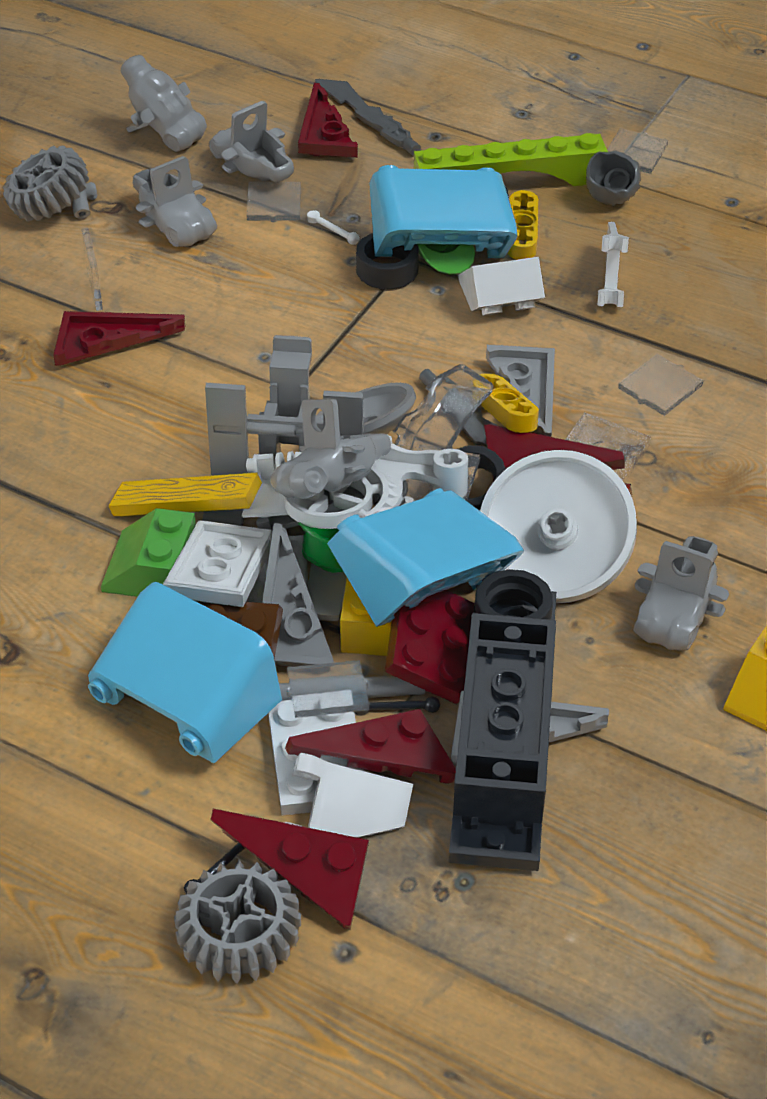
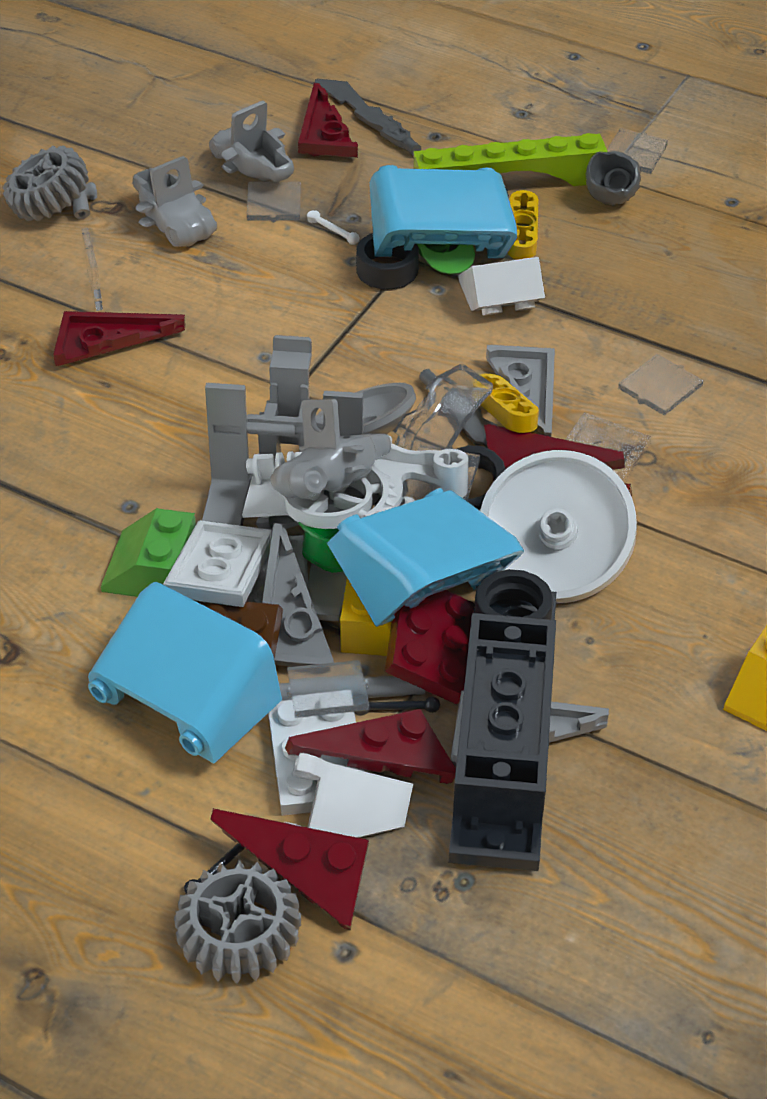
yellow tile [108,473,262,516] -> none
light grey piece [121,55,207,152] -> none
white flag [597,222,629,307] -> none
light grey piece [633,536,729,650] -> none

